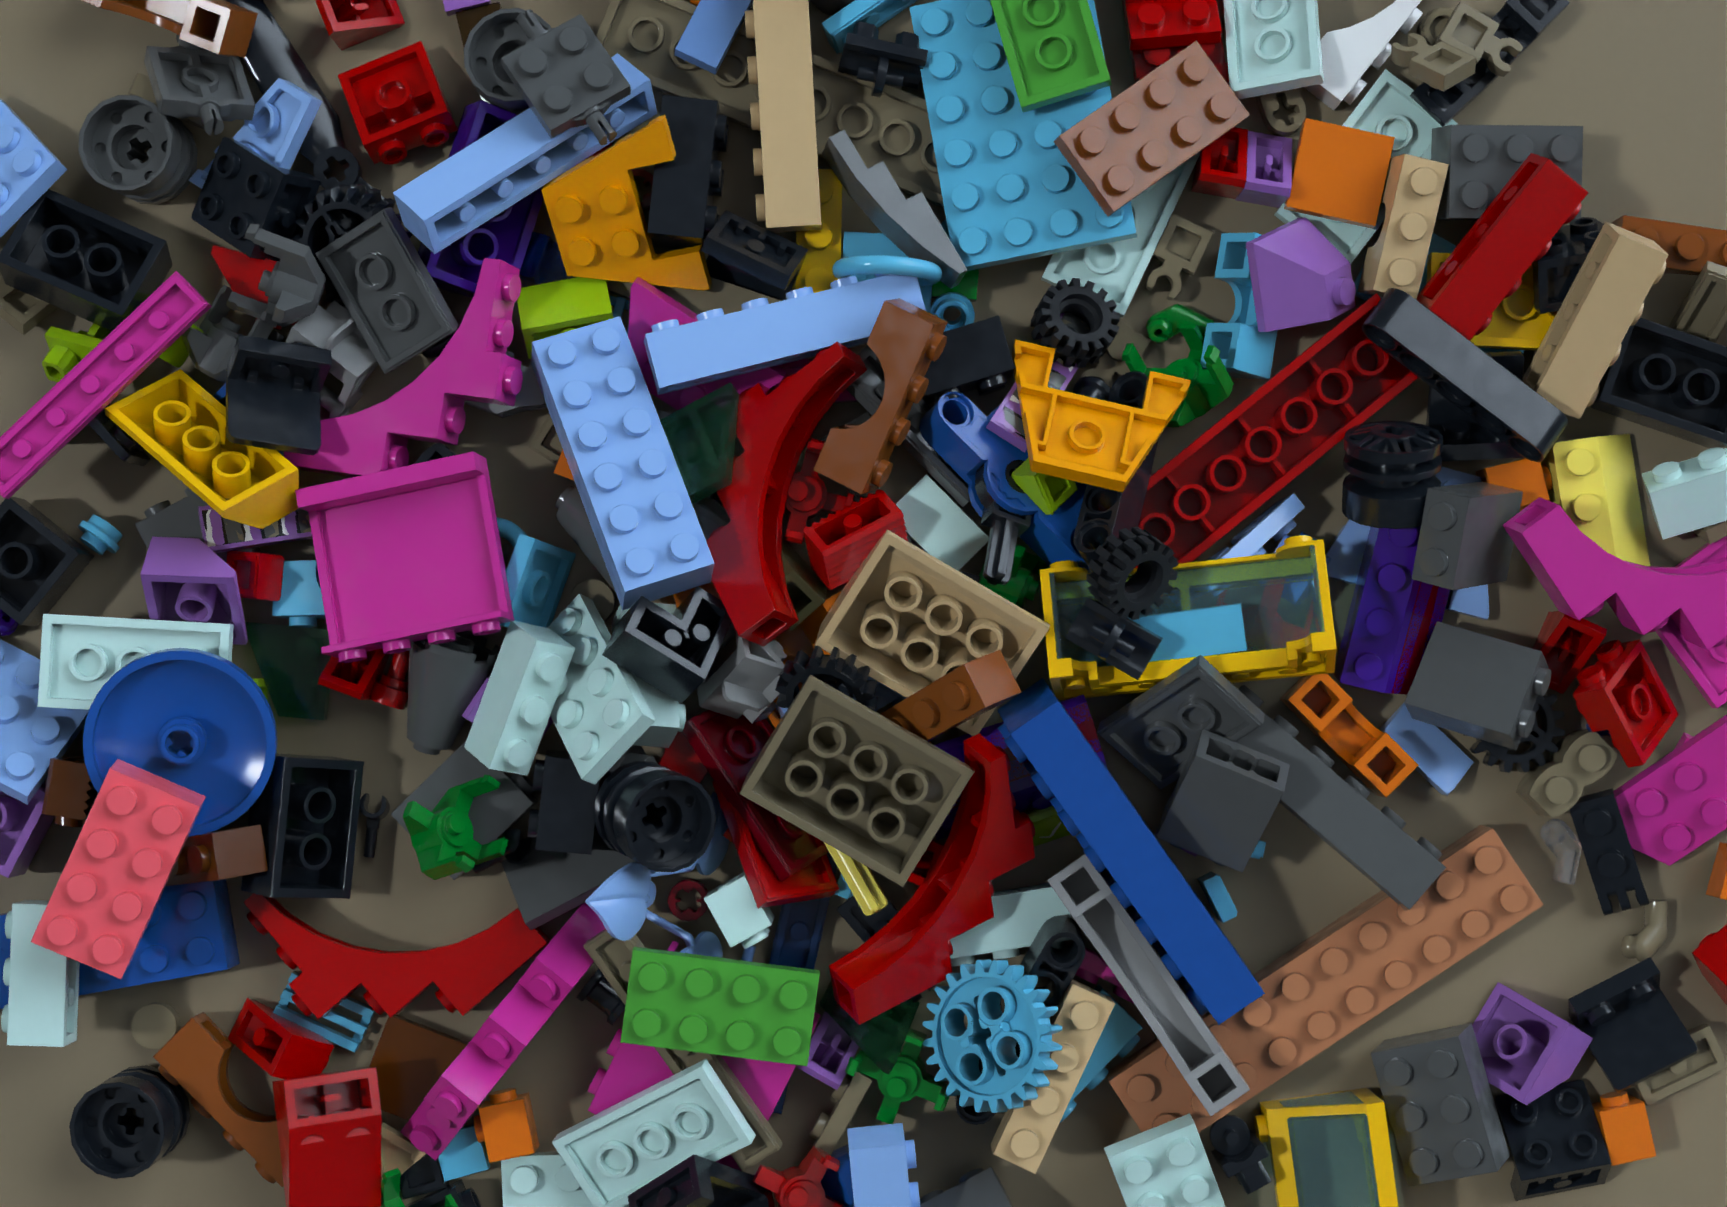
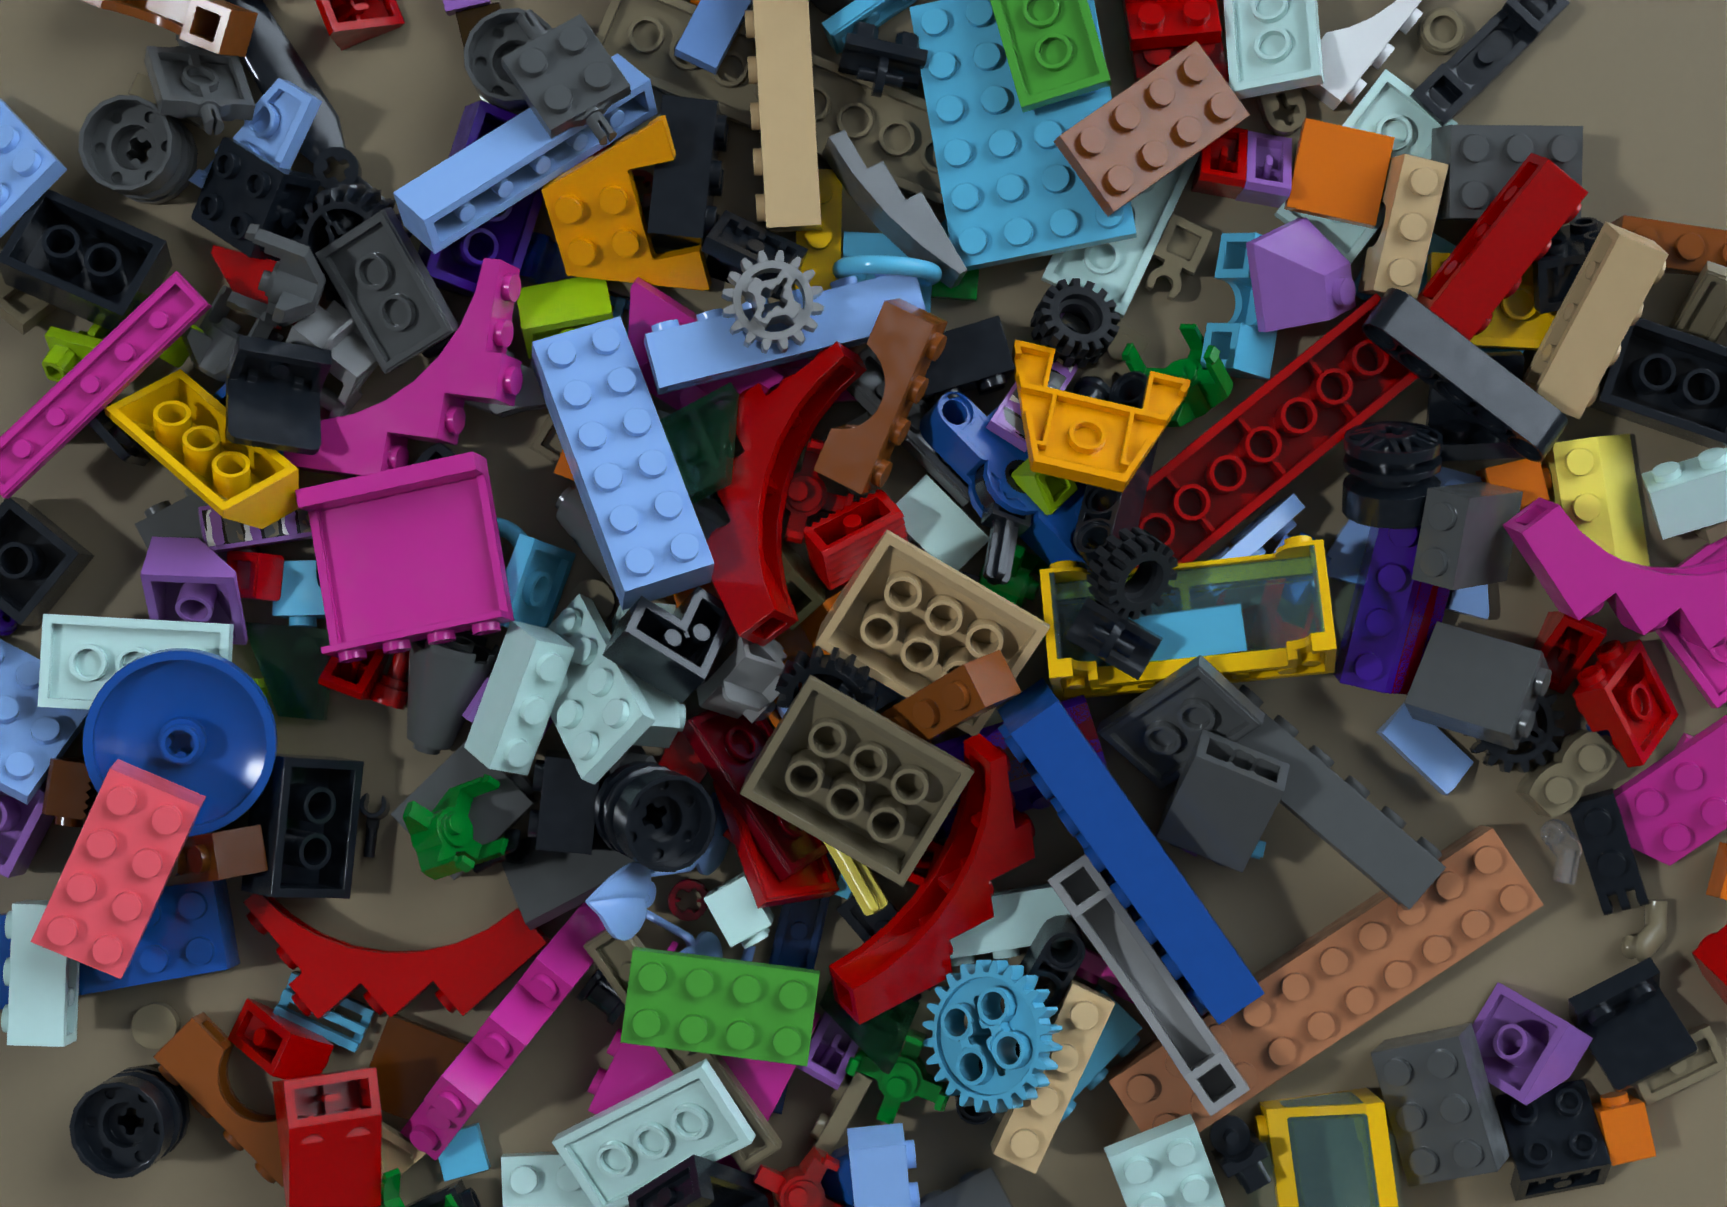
medium azure plate [78,514,123,555] -> none
red plate [338,41,458,165] -> none
black tile [400,1154,450,1200] -> none
orange brick [474,1088,540,1163] -> none
medium azure plate [930,292,975,332] -> none
slope [1025,805,1070,846] -> none
green arm [1146,304,1214,343] -> none
medium azure tile [1197,872,1238,923] -> none
orange arch [1280,674,1419,798] -> none
dark tan plate [1391,33,1476,92] -> none
dark tan plate [1435,1,1523,77] -> none
none -> light grey gear [721,250,824,354]

